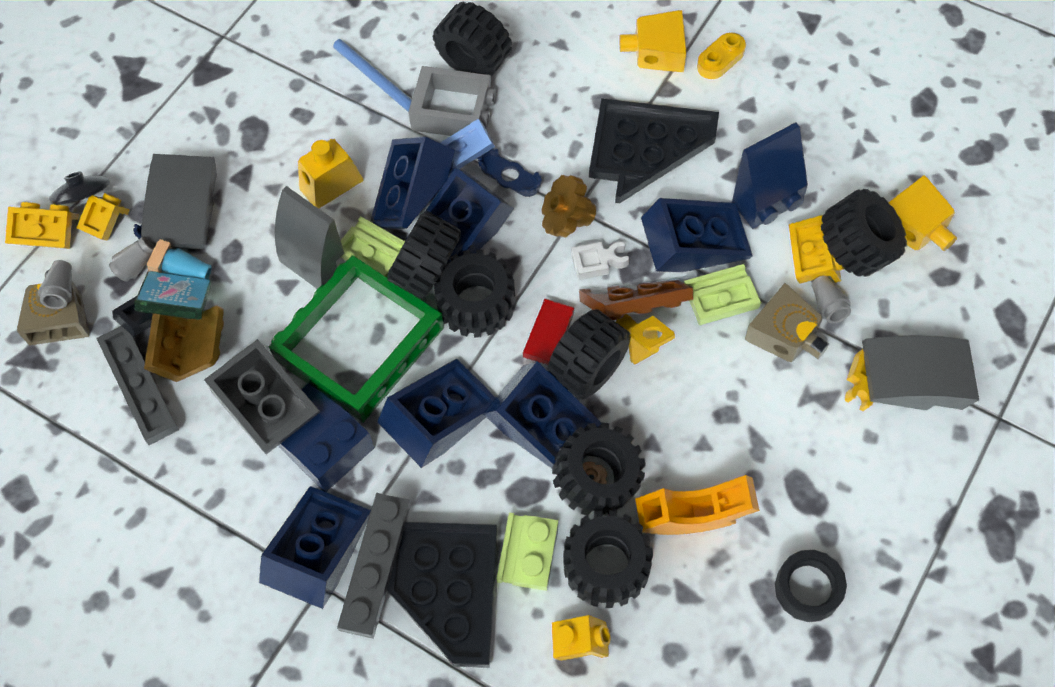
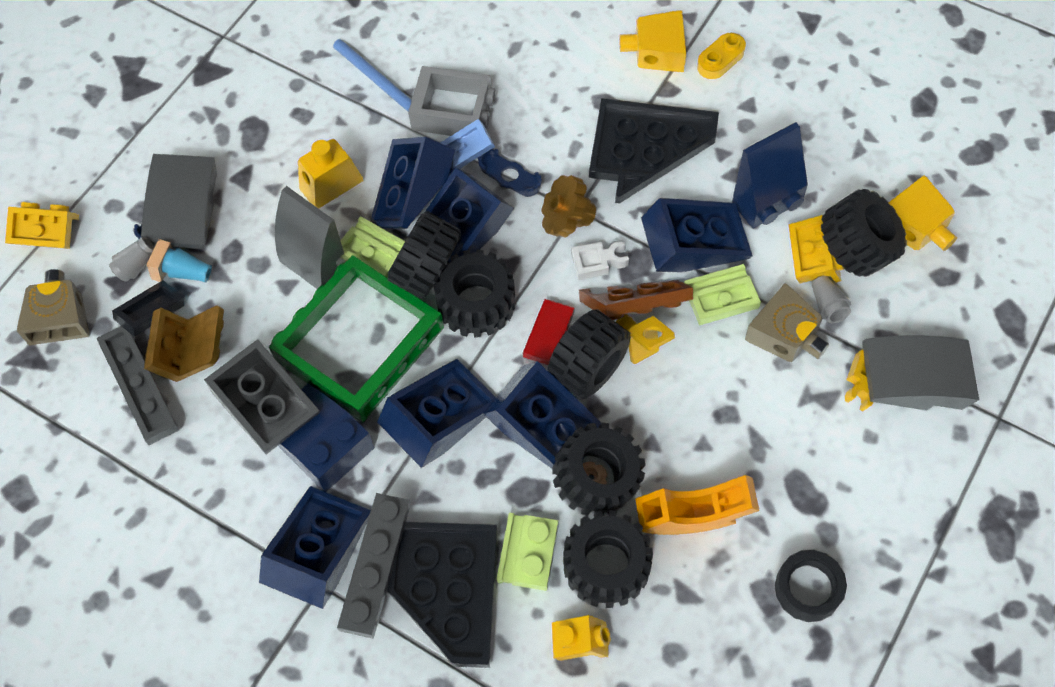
light grey cone [38,260,72,309] -> none
black dish [49,171,110,205] -> none
yellow bracket [76,193,130,241] -> none
tile [135,271,212,320] -> none
black tyre [432,2,512,78] -> none

